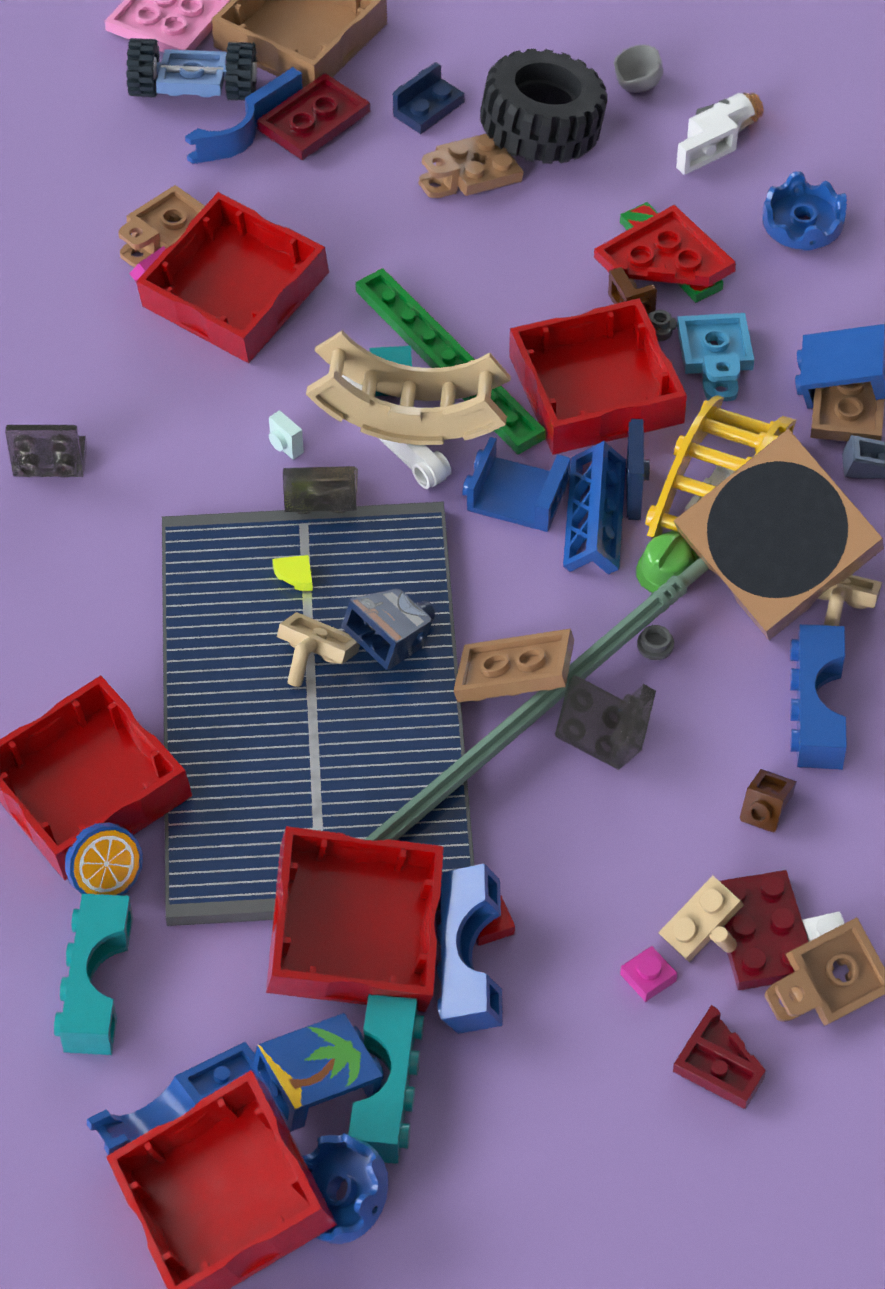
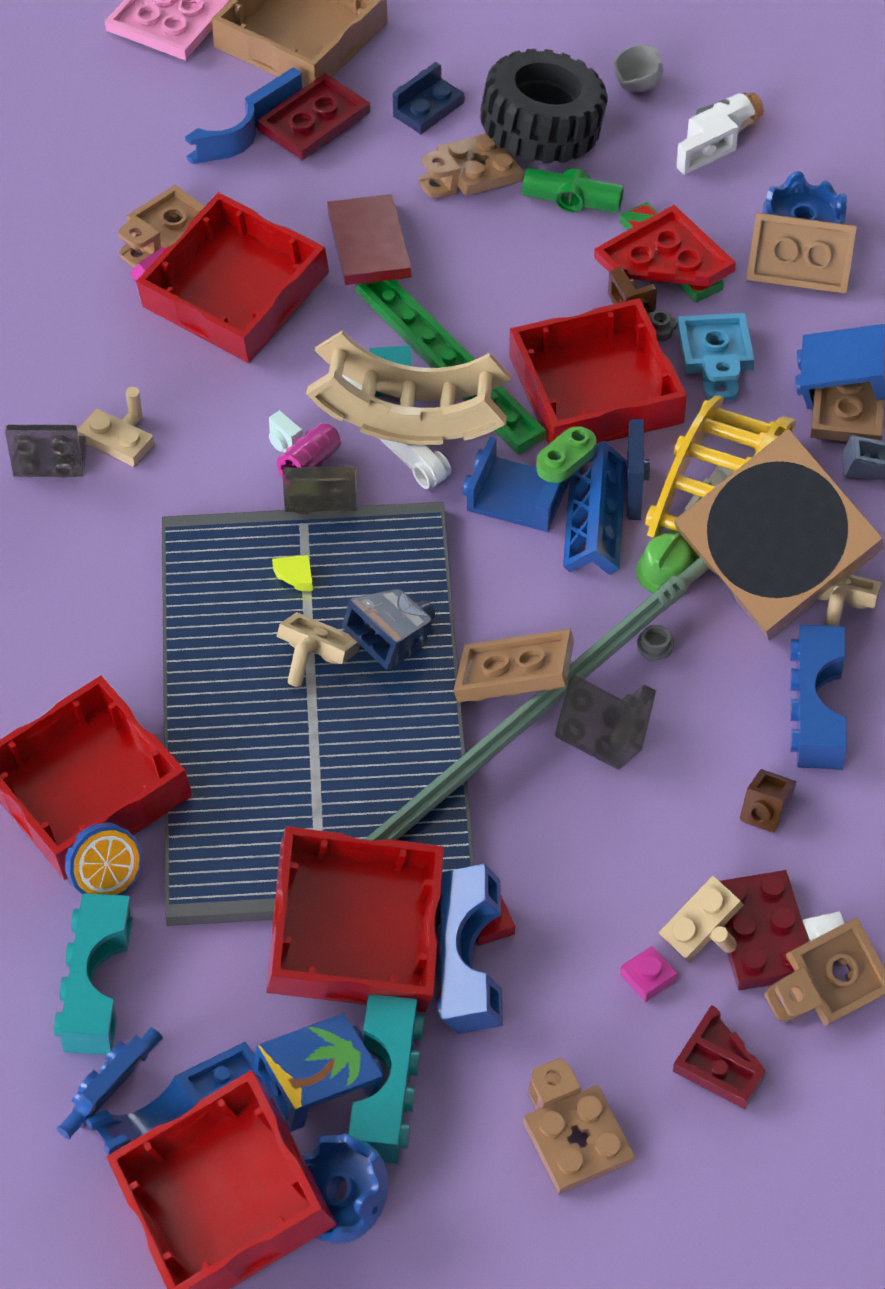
plate [126,38,257,101] -> none
none -> blue plate [57,1027,163,1140]
none -> tan plate [76,387,155,467]
none -> dark pink axle [276,423,341,483]
none -> dark red tile [327,194,412,286]
none -> green piece [522,168,624,213]
none -> medium nougat plate [523,1058,635,1194]
none -> bright green plate [536,427,596,483]
none -> medium nougat plate [746,212,857,294]

